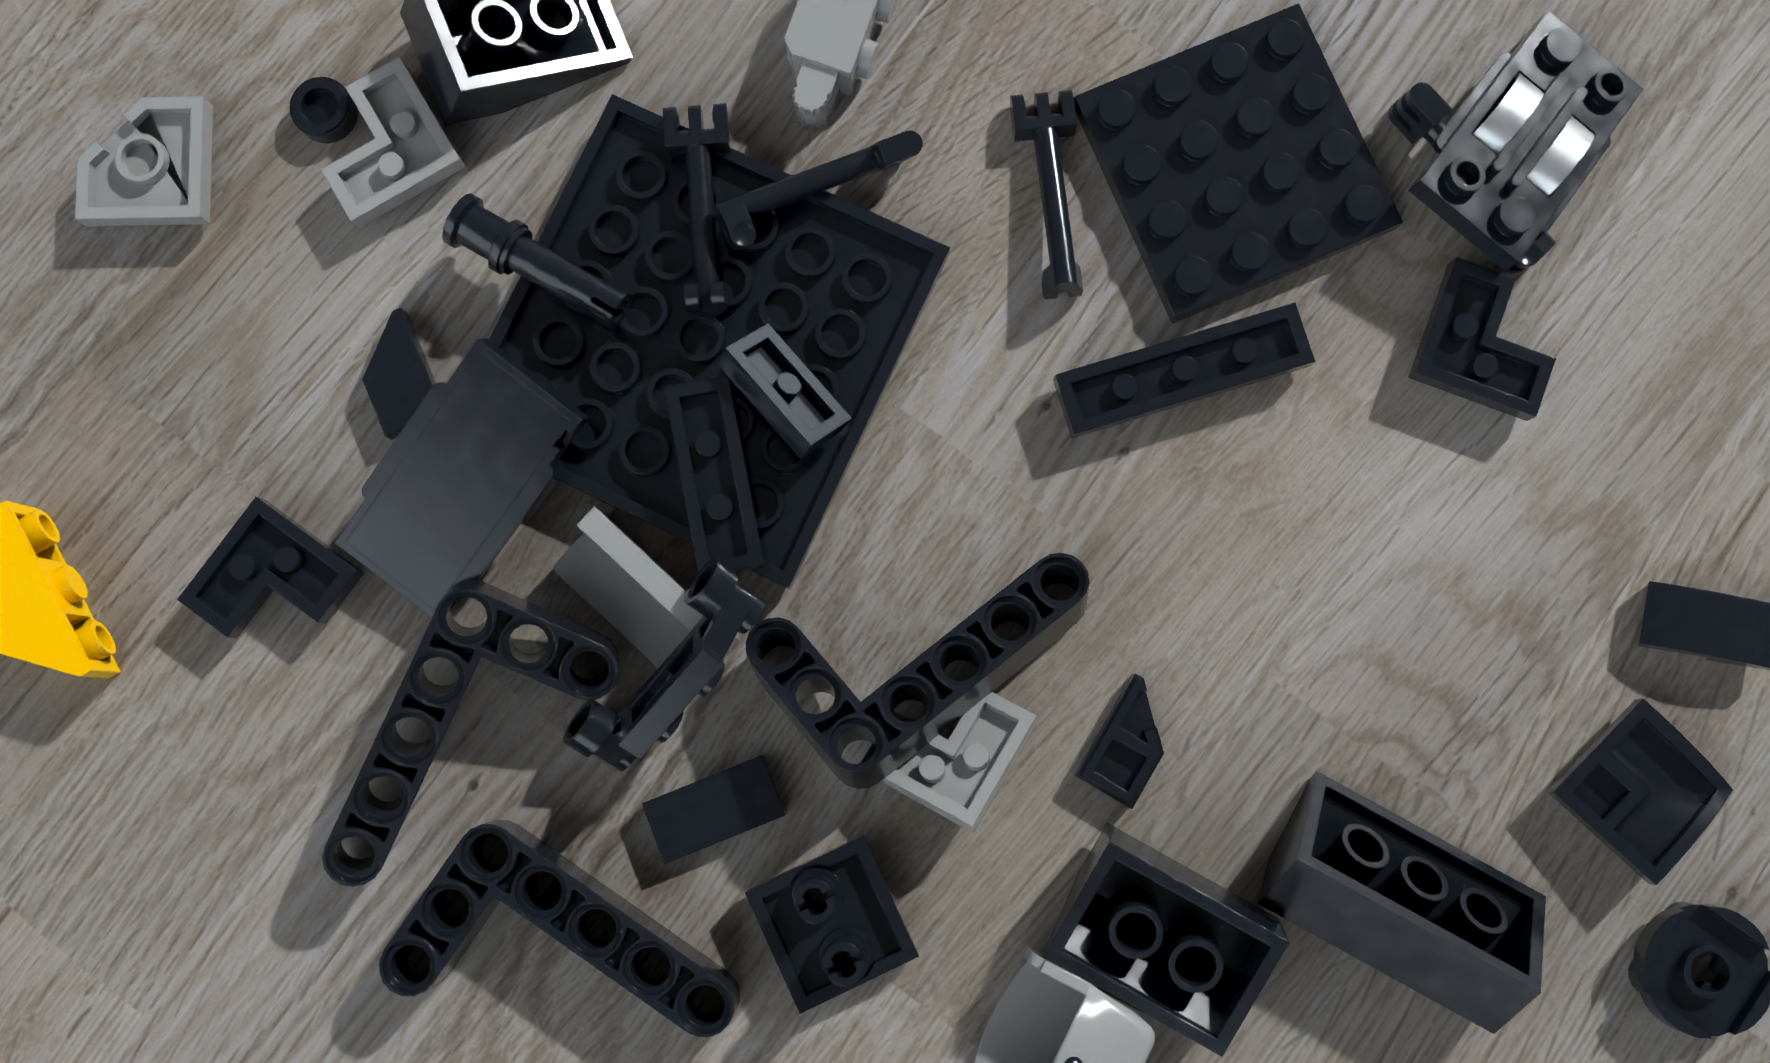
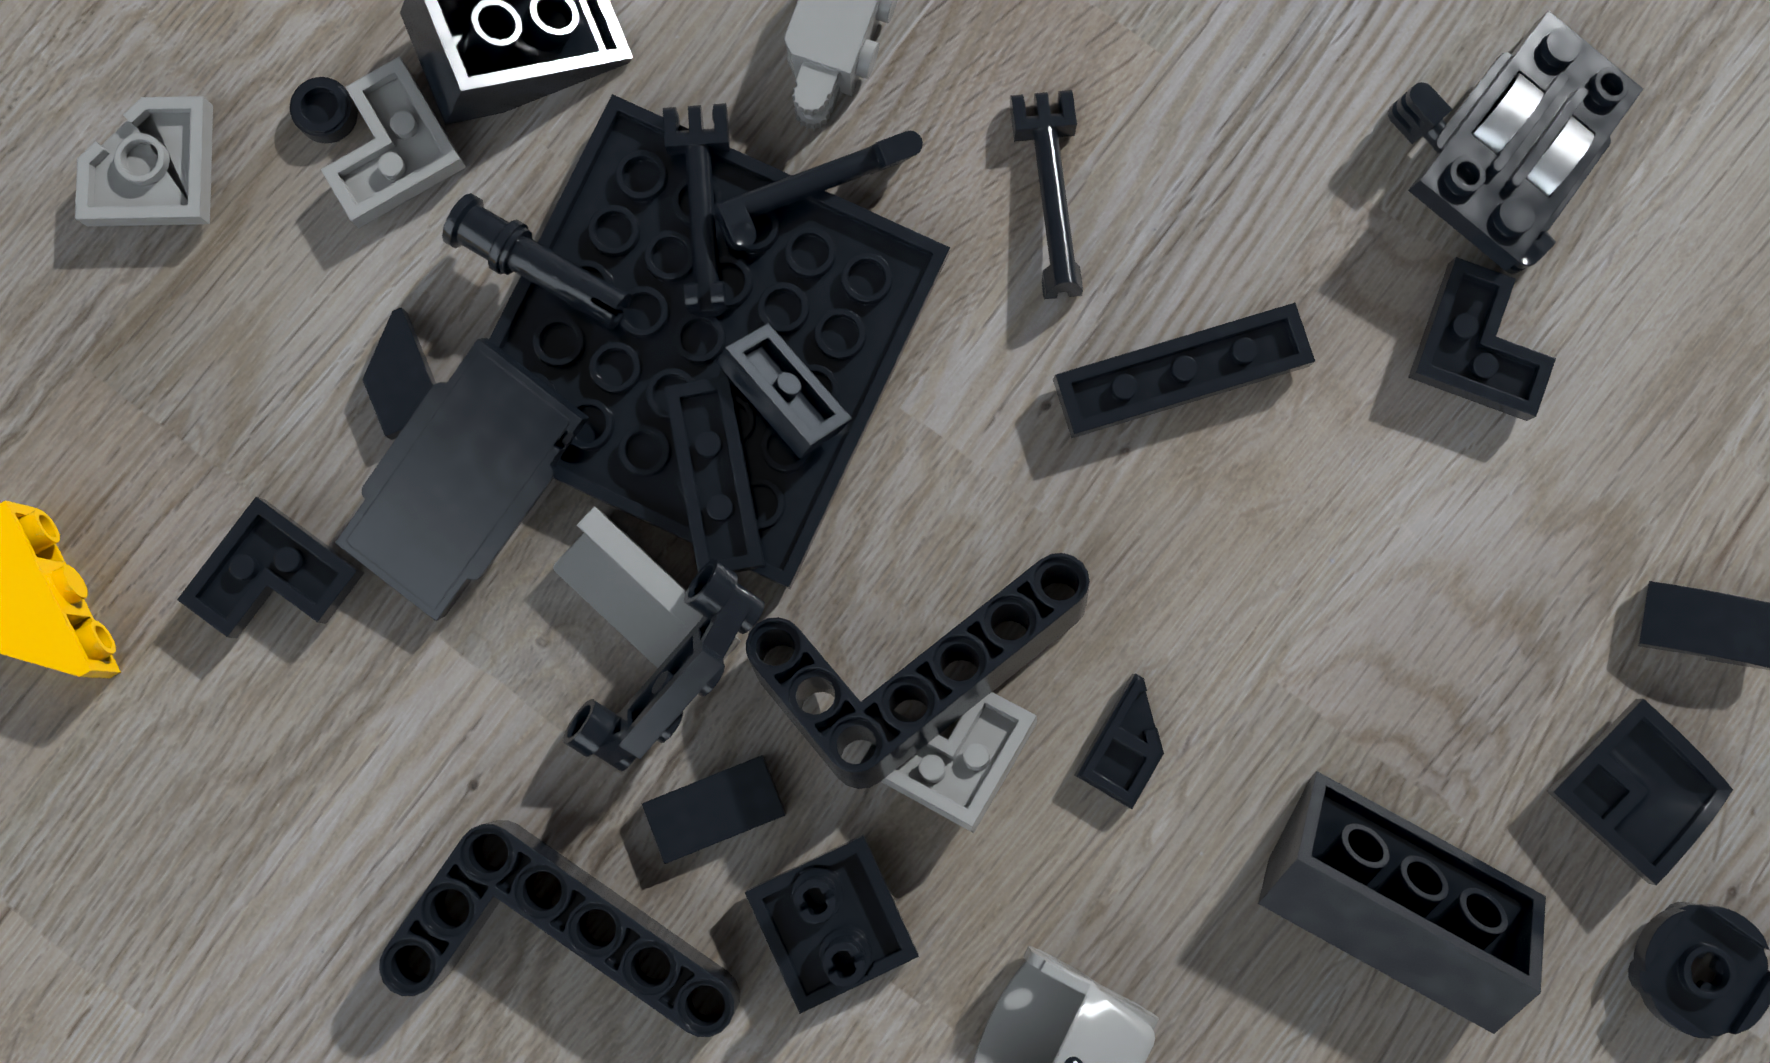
black beam [322,579,619,887] -> none
black slope [1044,823,1290,1057] -> none
black plate [1074,3,1403,324] -> none

